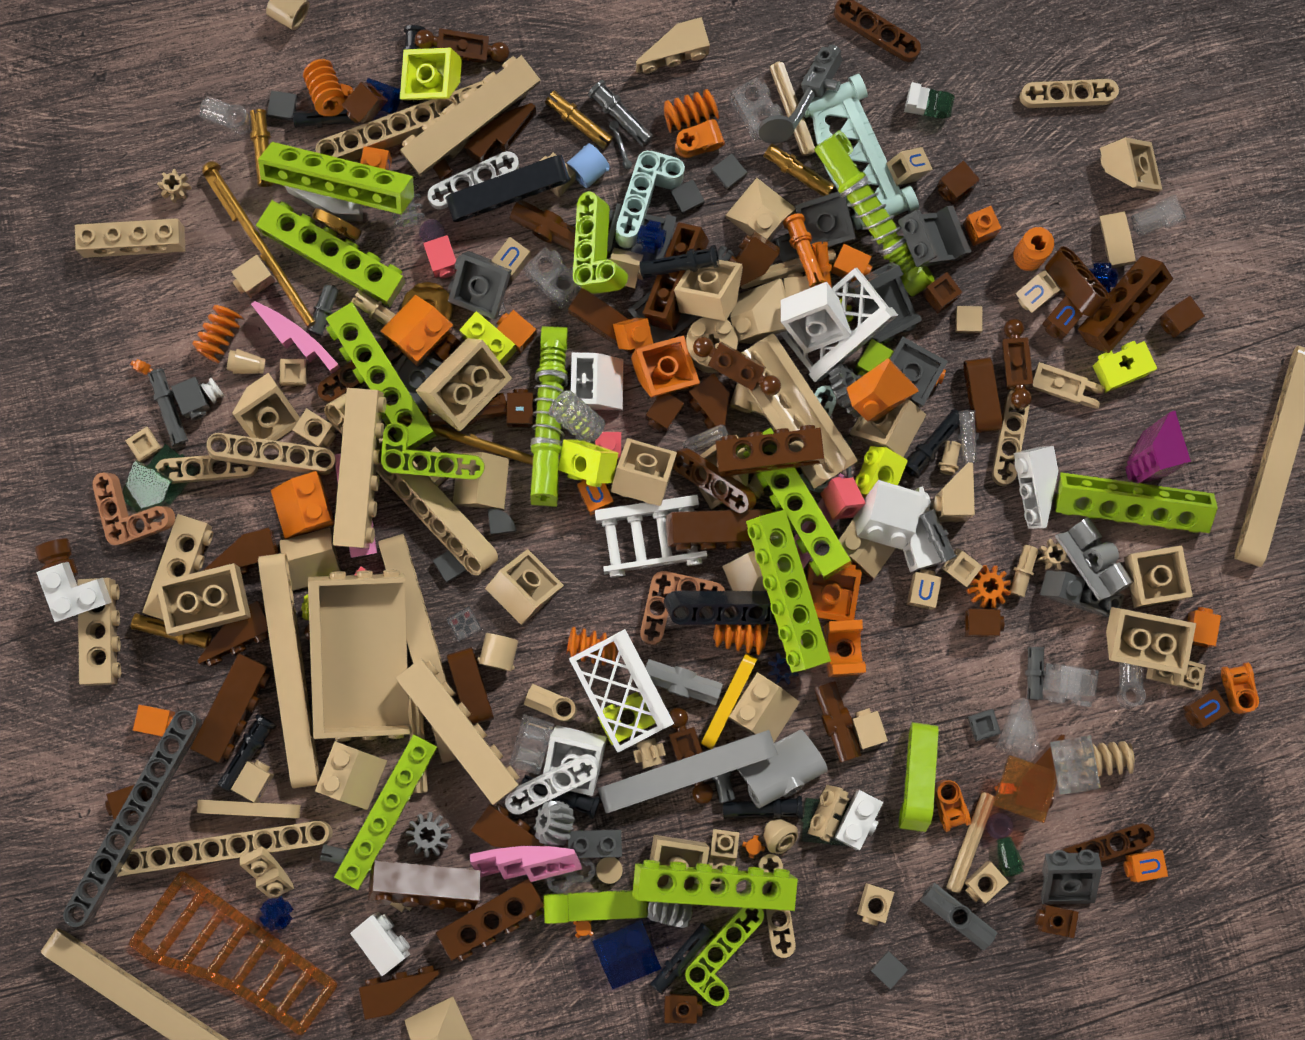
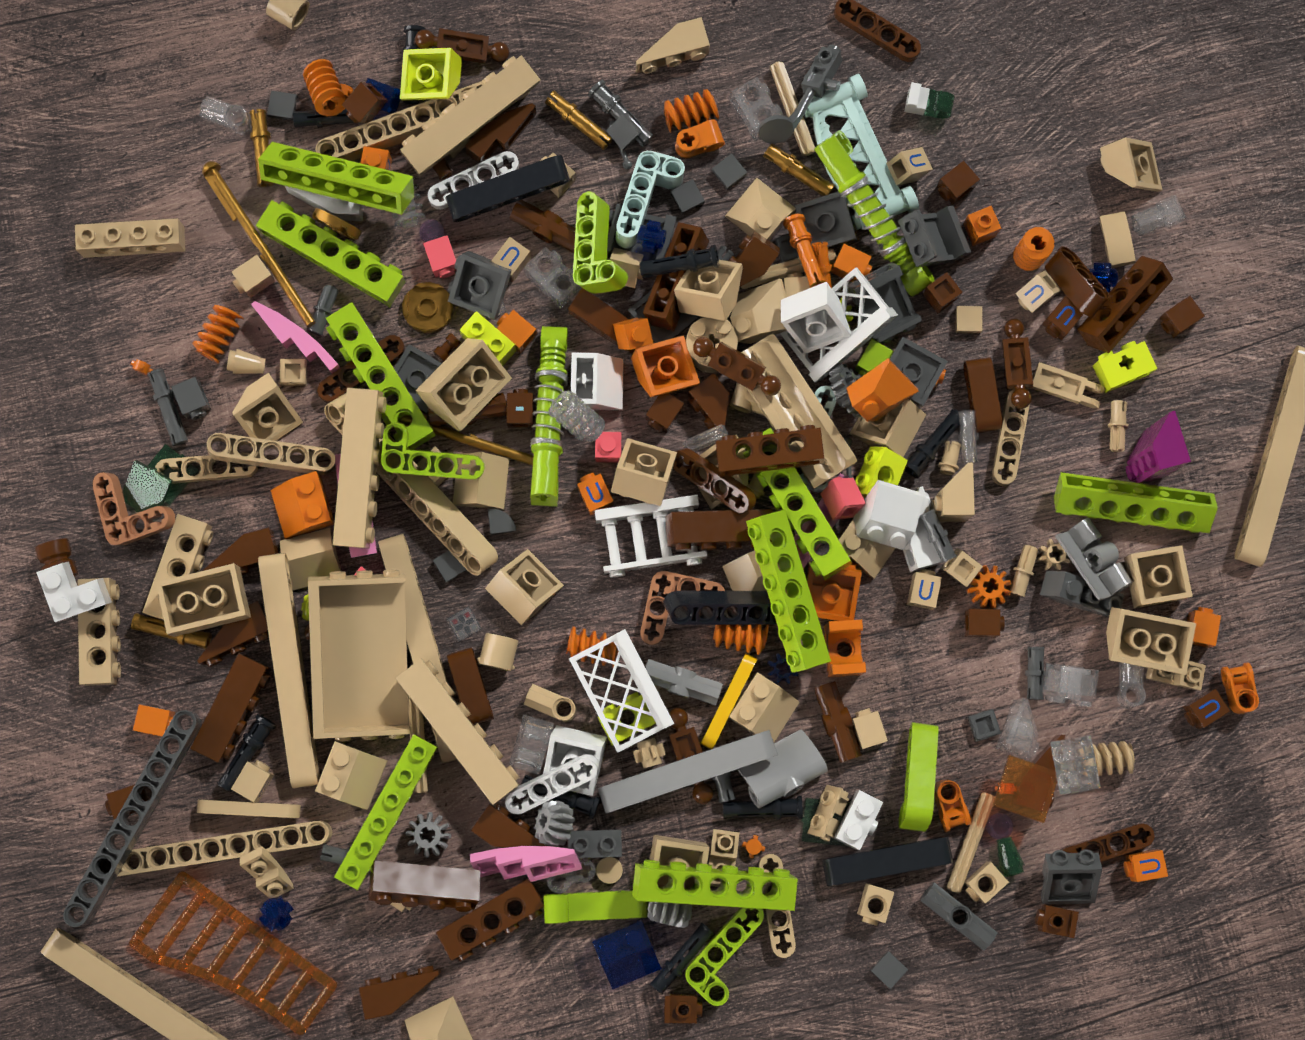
tan tile [125,427,162,463] -> none
tan gear [157,169,192,203] -> none
white bush [201,378,225,404] -> none
tan brick [292,408,336,448] -> none
white slope [350,912,410,976] -> none
tan axle [351,290,396,325] -> none
orange slope [380,295,453,367] -> none
neon yellow brick [558,440,619,487] -> none
light blue piece [566,143,610,188] -> none
orange piece [573,920,594,938] -> none
tan cone [763,819,798,854] -> none
white slope [1013,446,1058,529] -> none
tan beam [1020,79,1119,108] -> none
none -> dark grey tile [606,113,642,150]
none -> black beam [822,836,953,886]
none -> tan axle [1108,400,1128,452]

